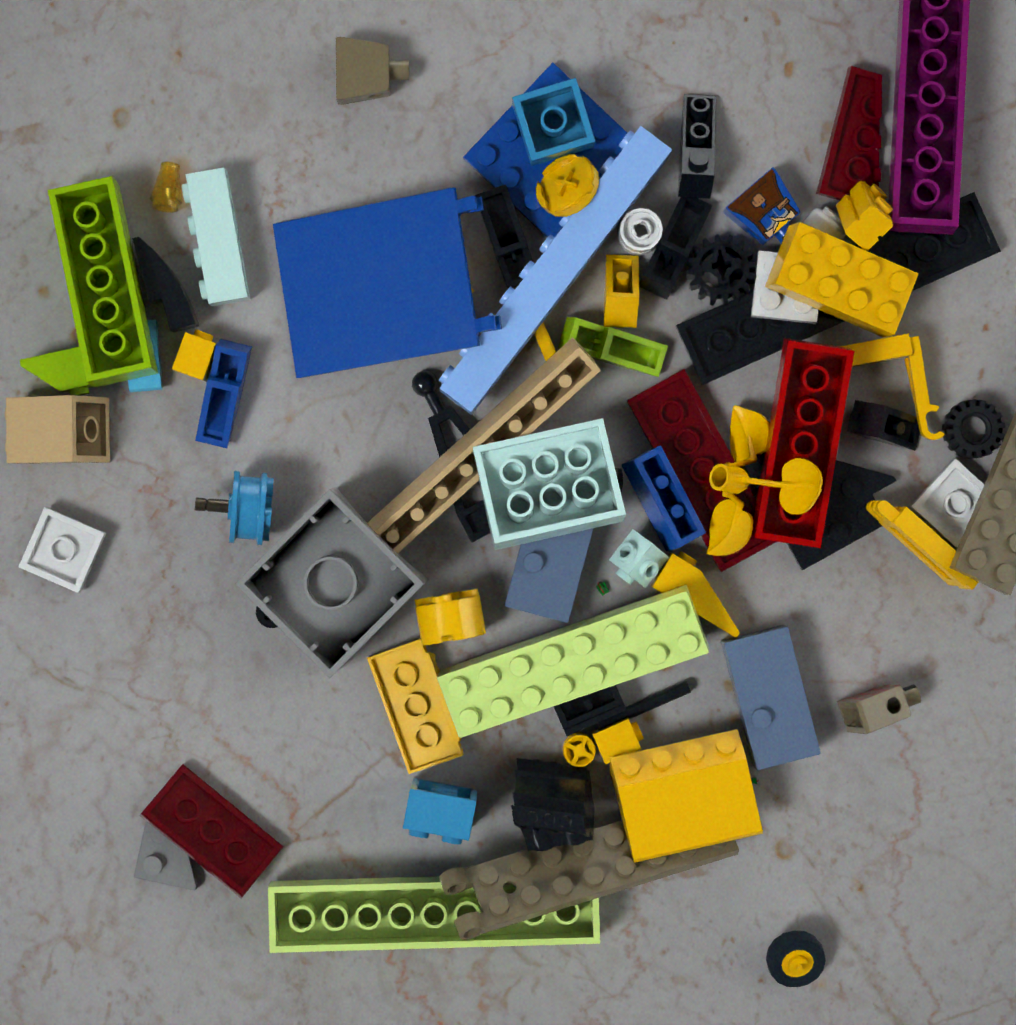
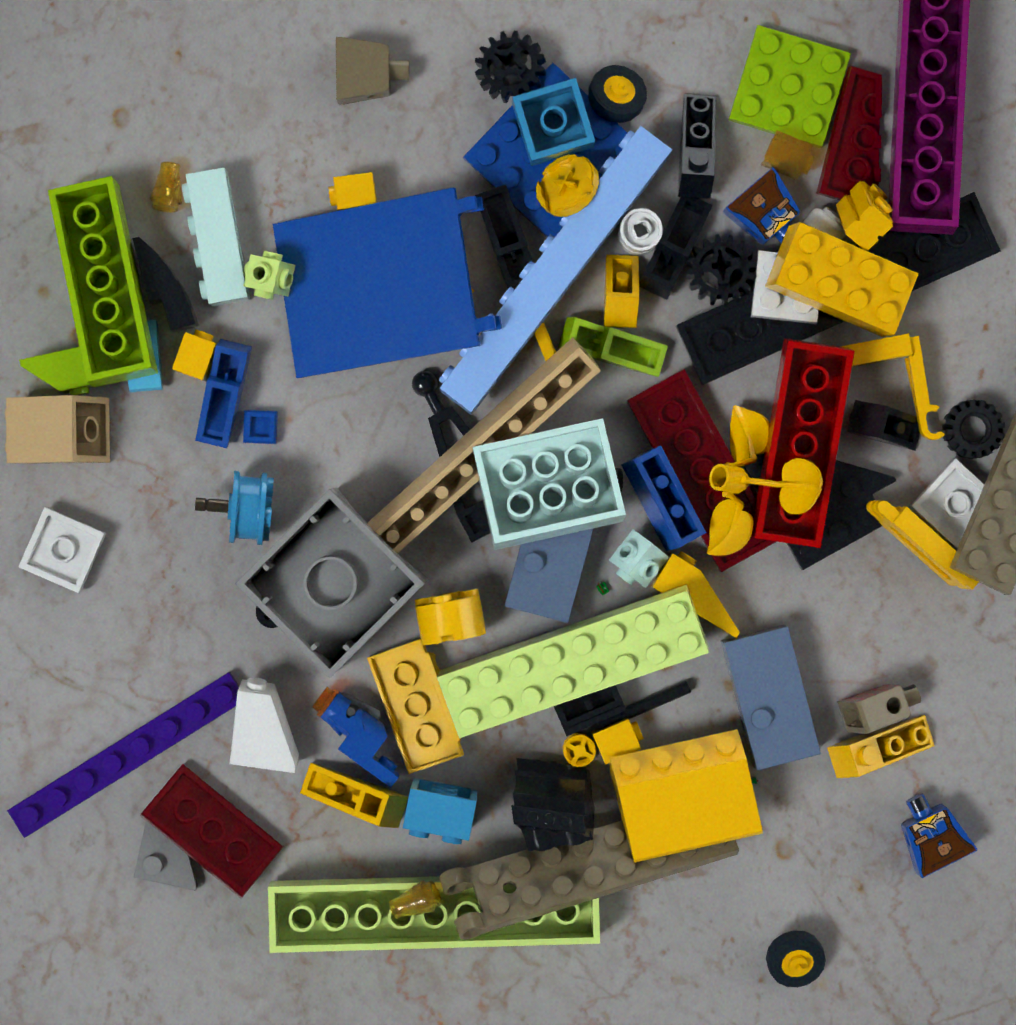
none -> dark purple plate [7,672,239,838]
none -> white slope [230,677,299,773]
none -> yellowish green brick [243,251,295,300]
none -> blue tile [243,410,278,444]
none -> yellow slope [300,763,408,828]
none -> blue plate [312,687,400,788]
none -> yellow brick [328,172,377,211]
none -> clear yellow cone [389,880,441,919]
none -> black gear [475,30,546,103]
none -> black wheel [588,65,647,123]
none -> lime plate [728,25,851,148]
none -> clear yellow brick [761,130,815,180]
none -> yellow slope [827,715,935,778]
none -> torso [901,793,978,878]

